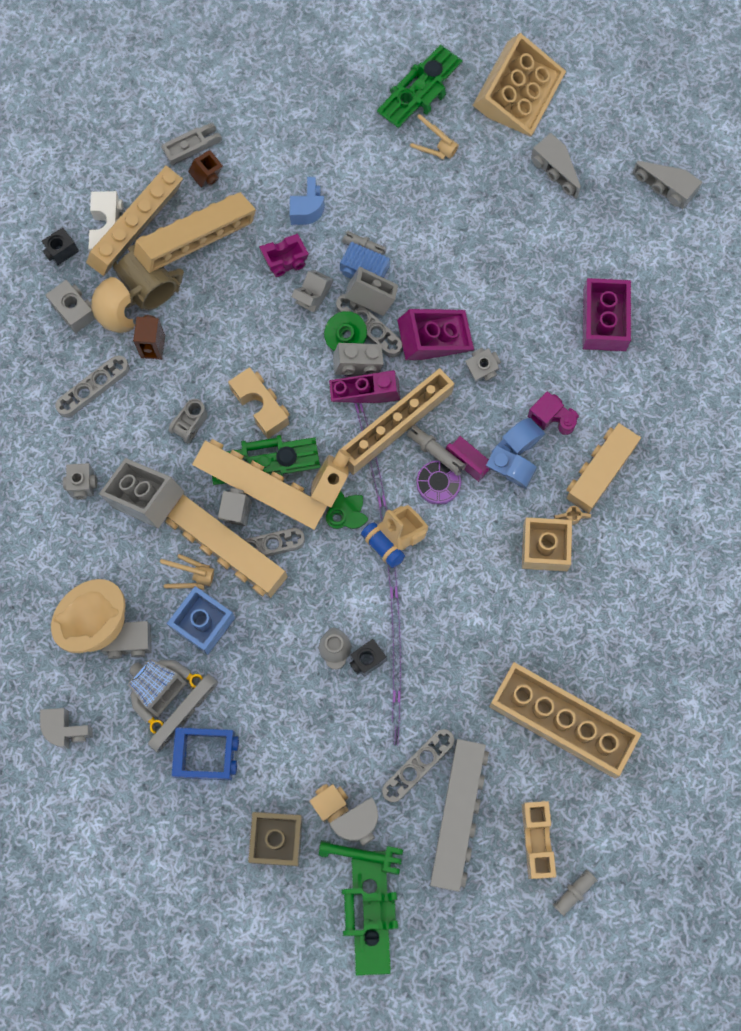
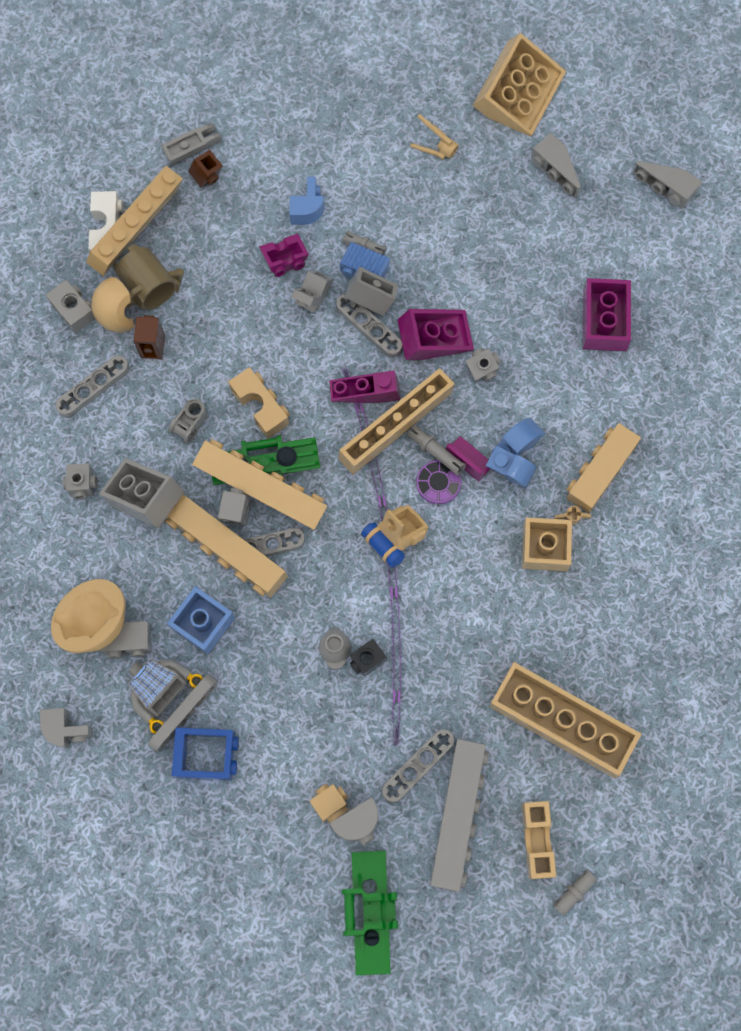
black brick [42,227,79,265] -> none
tan brick [134,192,256,273] -> none
tan plant [160,554,214,590] -> none
dark tan brick [248,812,303,867] -> none
tan torso [311,449,351,507] -> none
green hinge [318,840,403,875] -> none
green dish [324,311,367,351] -> none
green plate [326,491,368,529] -> none
light grey brick [333,343,383,376] -> none
green piece [377,44,463,128] -> none
magenta brick [527,391,579,435] -> none

